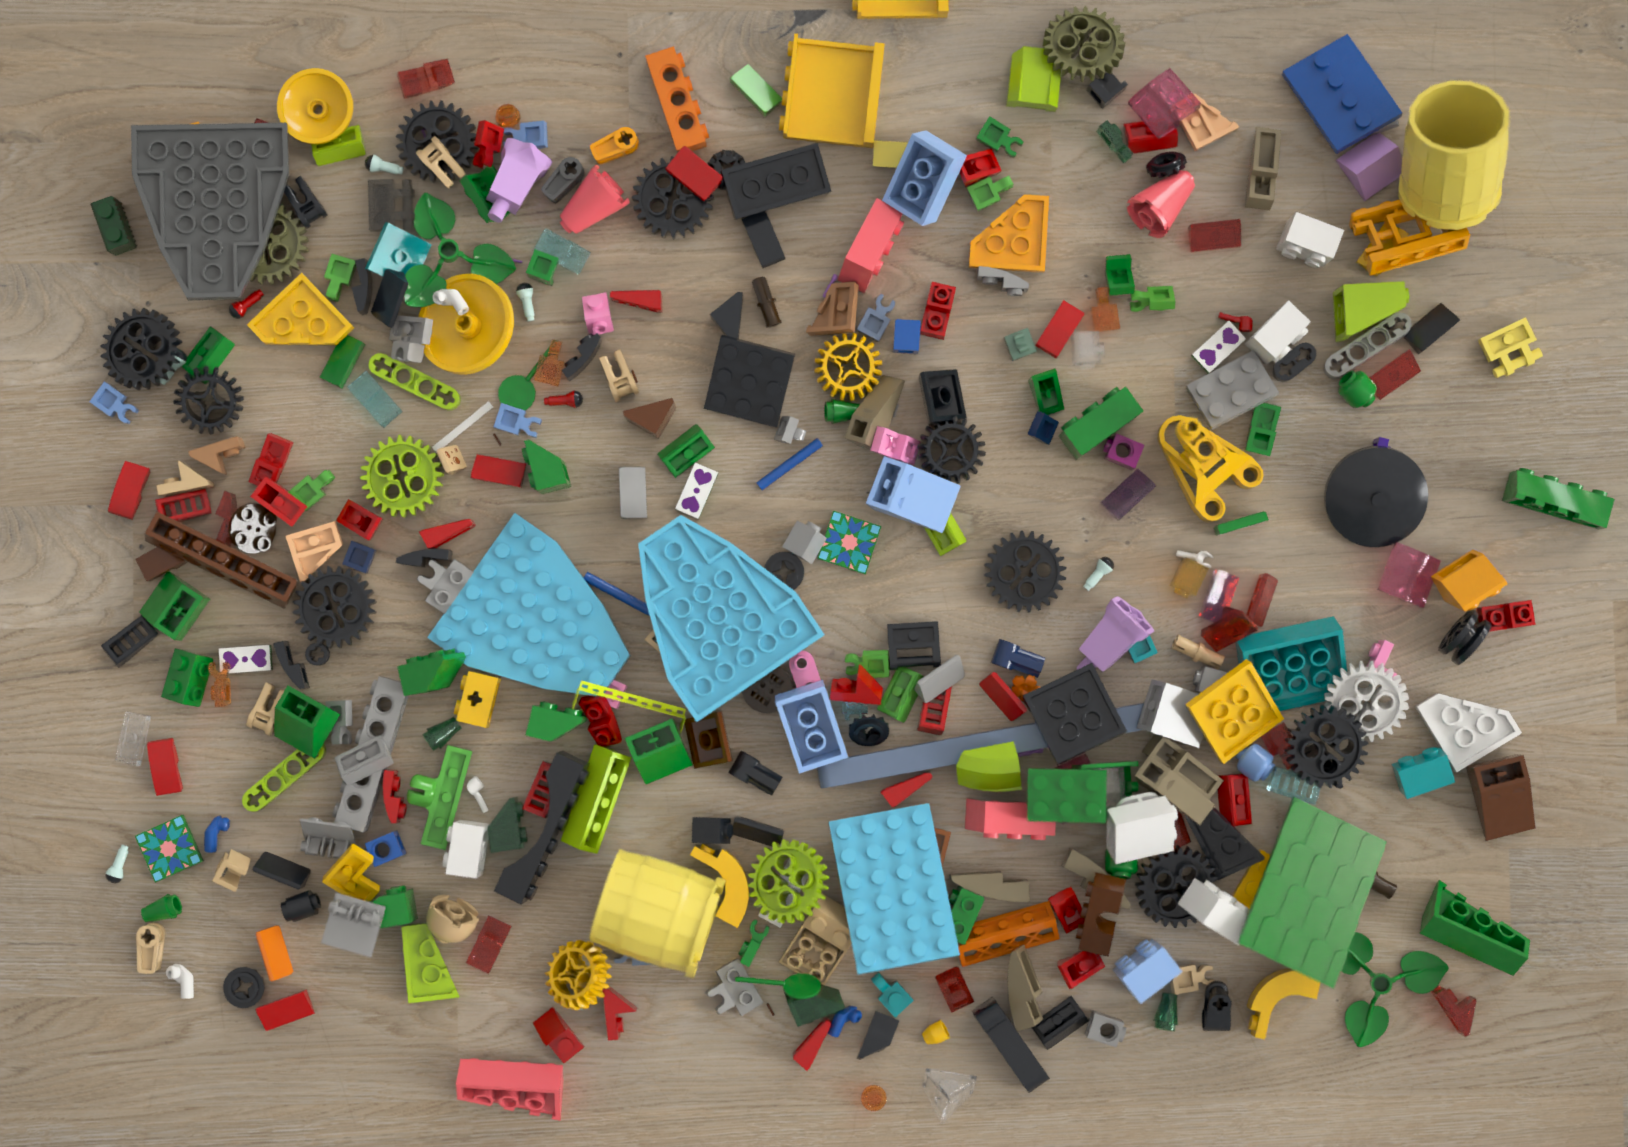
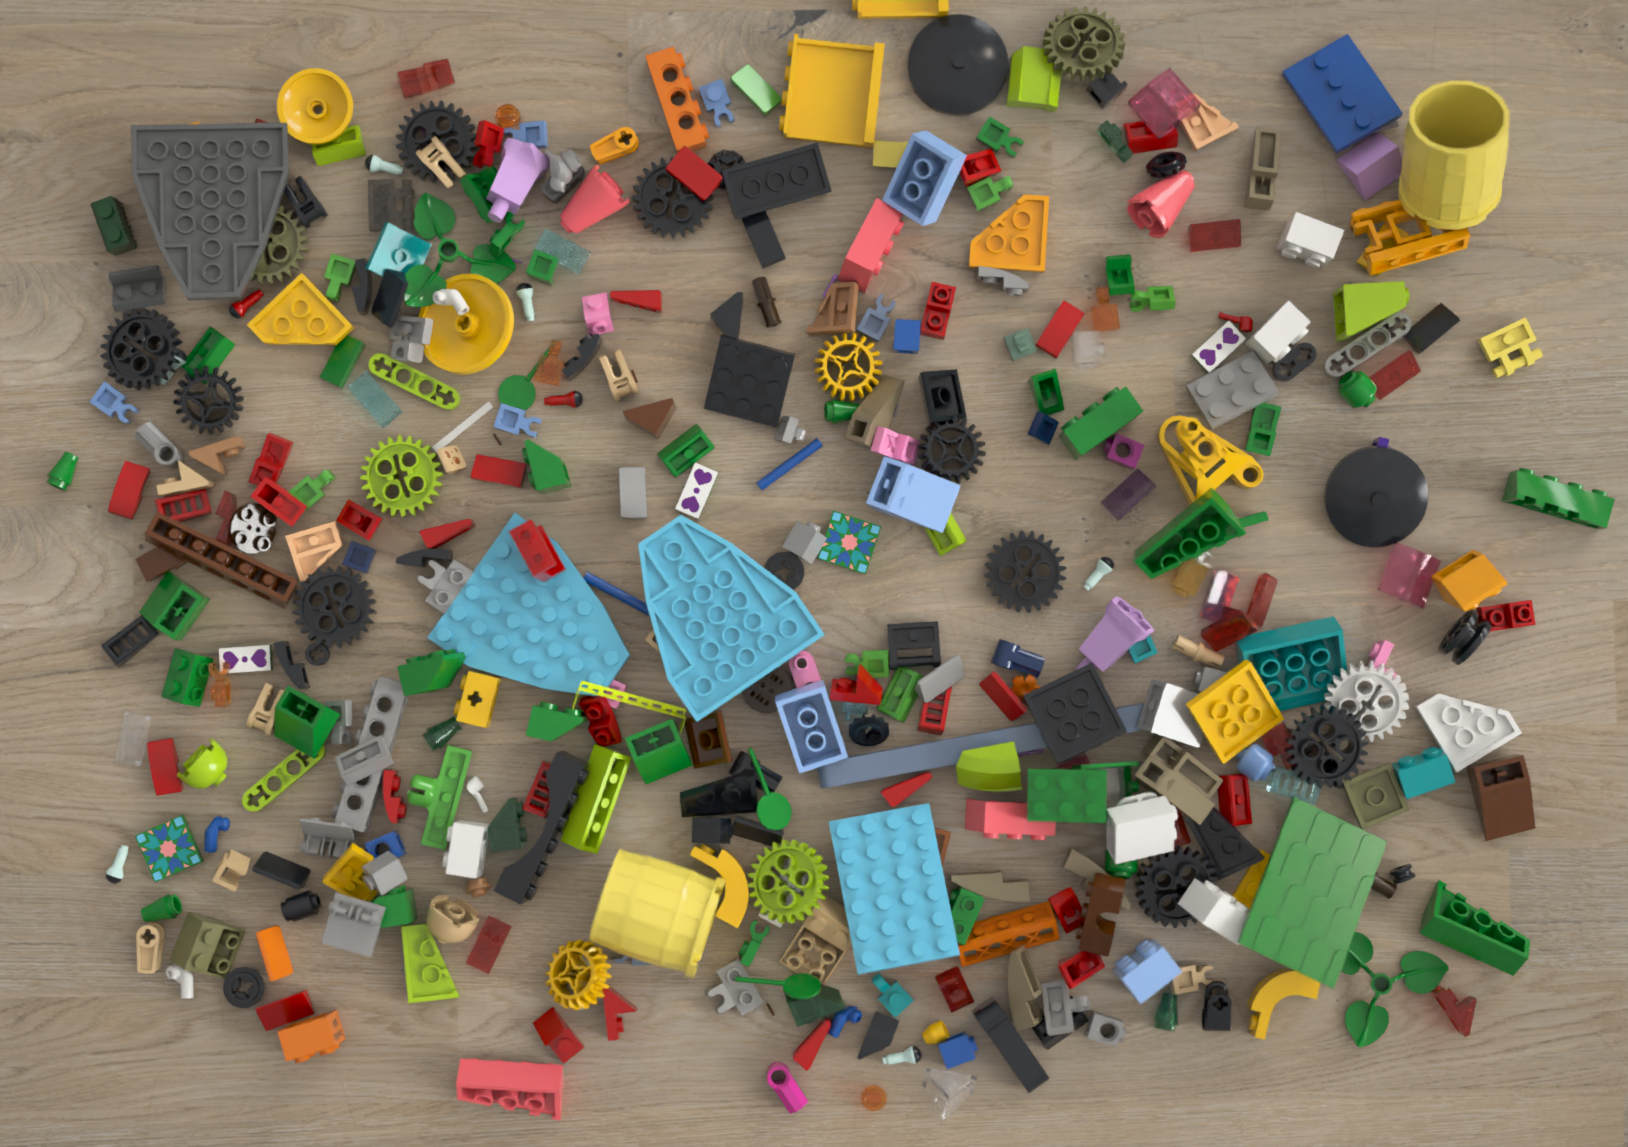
none -> green cone [47,452,79,491]
none -> dark grey bracket [109,265,166,312]
none -> light grey piece [134,421,184,468]
none -> olive slope [169,912,245,978]
none -> lime cylinder [177,738,228,789]
none -> orange brick [278,1010,346,1064]
none -> light grey brick [362,851,408,895]
none -> medium nougat plate [465,878,491,898]
none -> green plate [489,213,525,258]
none -> red panel [509,520,566,582]
none -> light grey animal [544,149,582,193]
none -> black wing [680,769,758,818]
none -> medium blue plate [698,79,734,128]
none -> green piece [748,748,792,831]
none -> dark pink piece [767,1062,809,1114]
none -> light aqua piece [882,1046,922,1065]
none -> black dish [908,14,1008,116]
none -> blue brick [938,1031,978,1069]
none -> light grey plate [1041,980,1091,1036]
none -> green wedge [1134,487,1246,579]
none -> olive plate [1342,763,1409,830]
none -> black bush [1389,864,1416,884]

